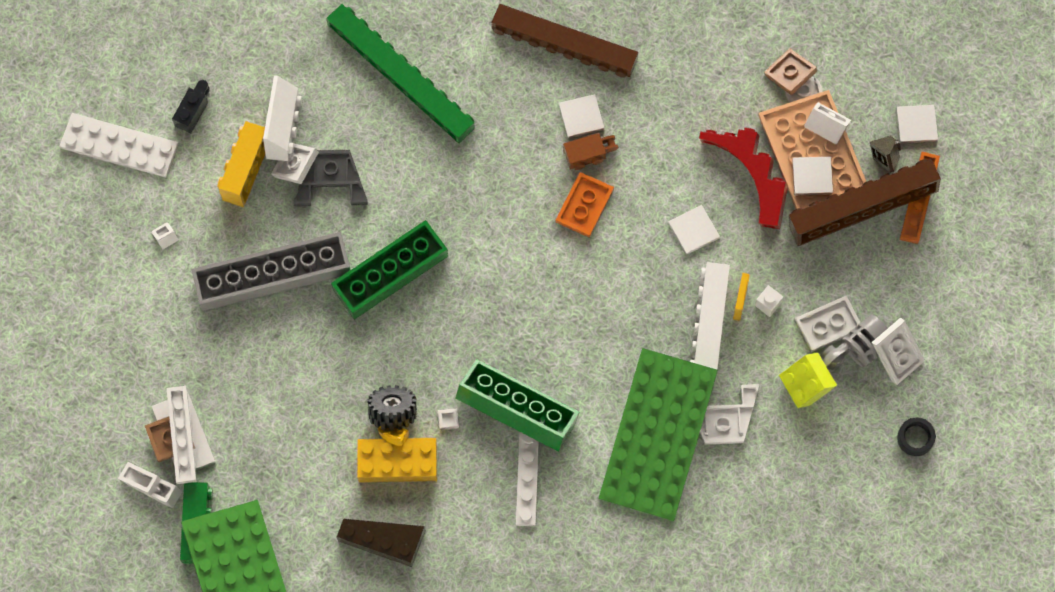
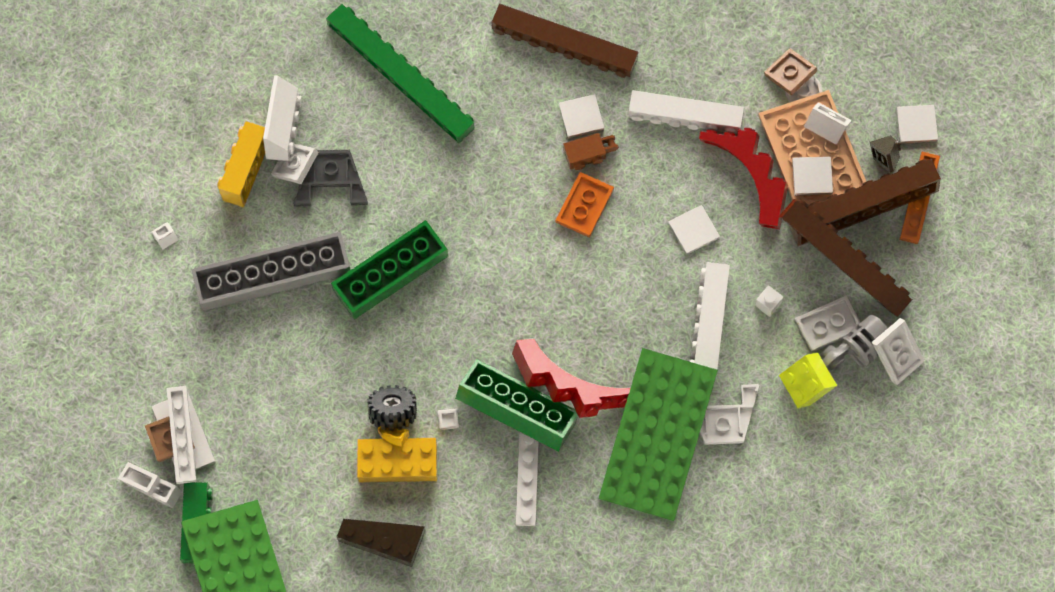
white plate [59,113,179,178] -> none
black brick [172,80,210,134] -> none
yellow tile [733,273,750,321] -> none
black tyre [897,417,936,456] -> none
none -> arch [512,339,630,418]
none -> white brick [628,90,744,135]
none -> reddish brown brick [779,199,913,317]

